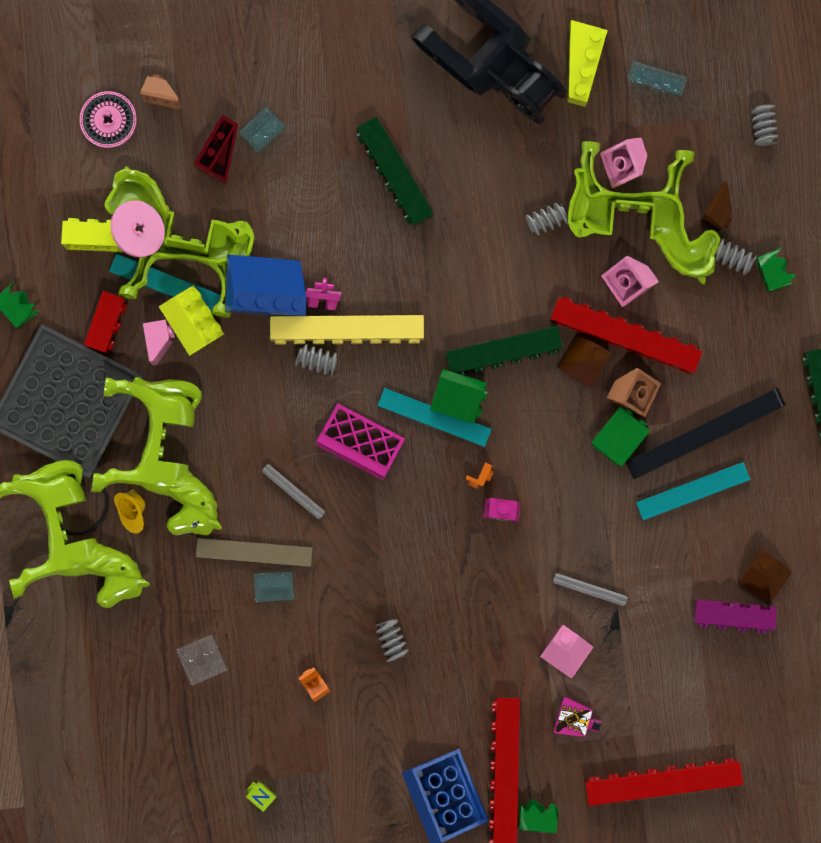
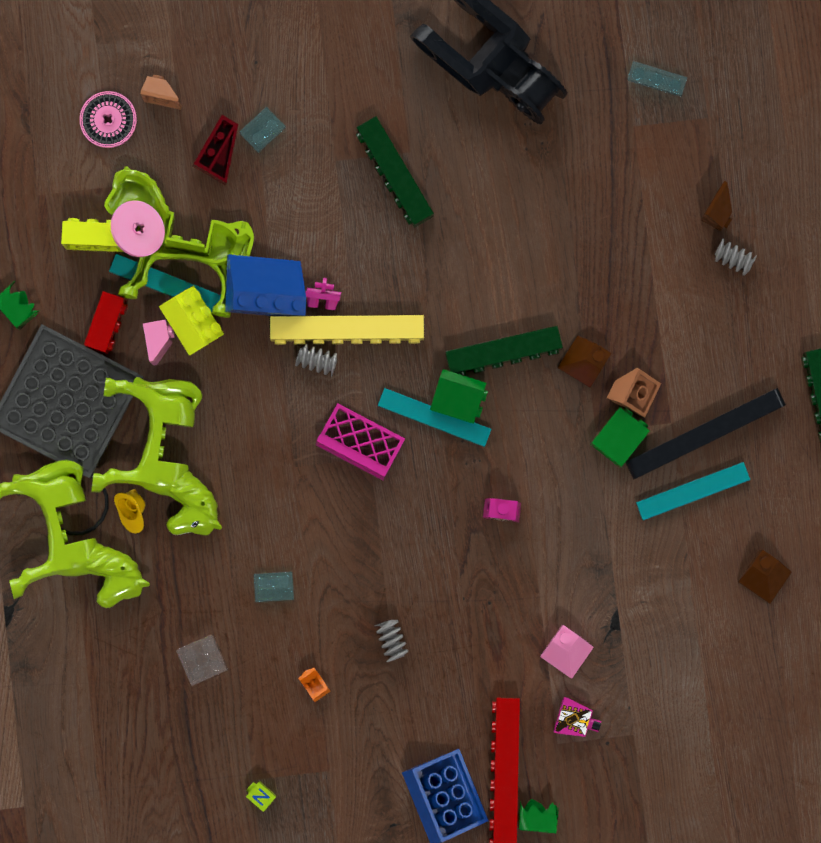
dark tan tile [196,538,313,567] -> none
light grey axle [262,464,325,519] -> none
orange bracket [465,462,494,489] -> none
light grey piece [525,203,568,236] -> none
red brick [550,296,703,375] -> none
light grey axle [553,573,627,606] -> none
neon yellow wedge [567,20,608,107] -> none
lime animal [568,141,720,285] -> none
red brick [584,758,743,806] -> none
bright pink slope [600,138,647,189] -> none
bright pink slope [601,256,659,307] -> none
magenta wedge [693,600,777,634] -> none
light grey piece [751,104,778,146] -> none
green piece [755,247,796,294] -> none

